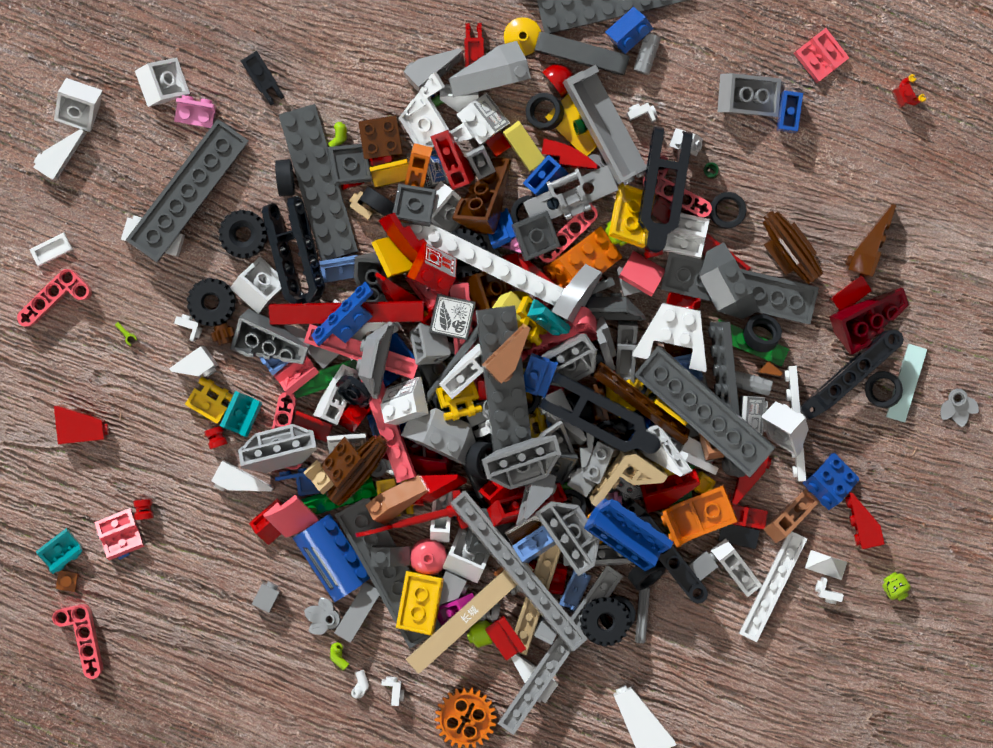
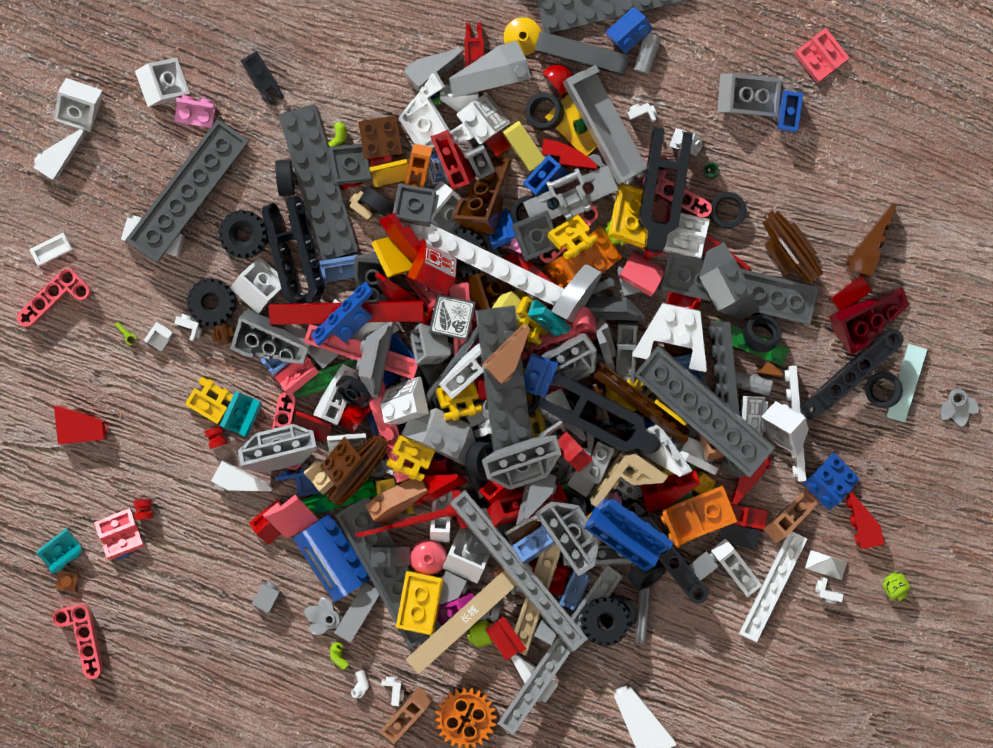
white slope [169,346,218,377] -> none
red piece [891,74,926,108] -> none
none -> white panel [144,322,174,351]
none -> nougat slope [380,687,433,744]
none -> yellow plate [386,435,435,481]
none -> yellow plate [547,215,598,260]
none -> red slope [557,431,593,473]

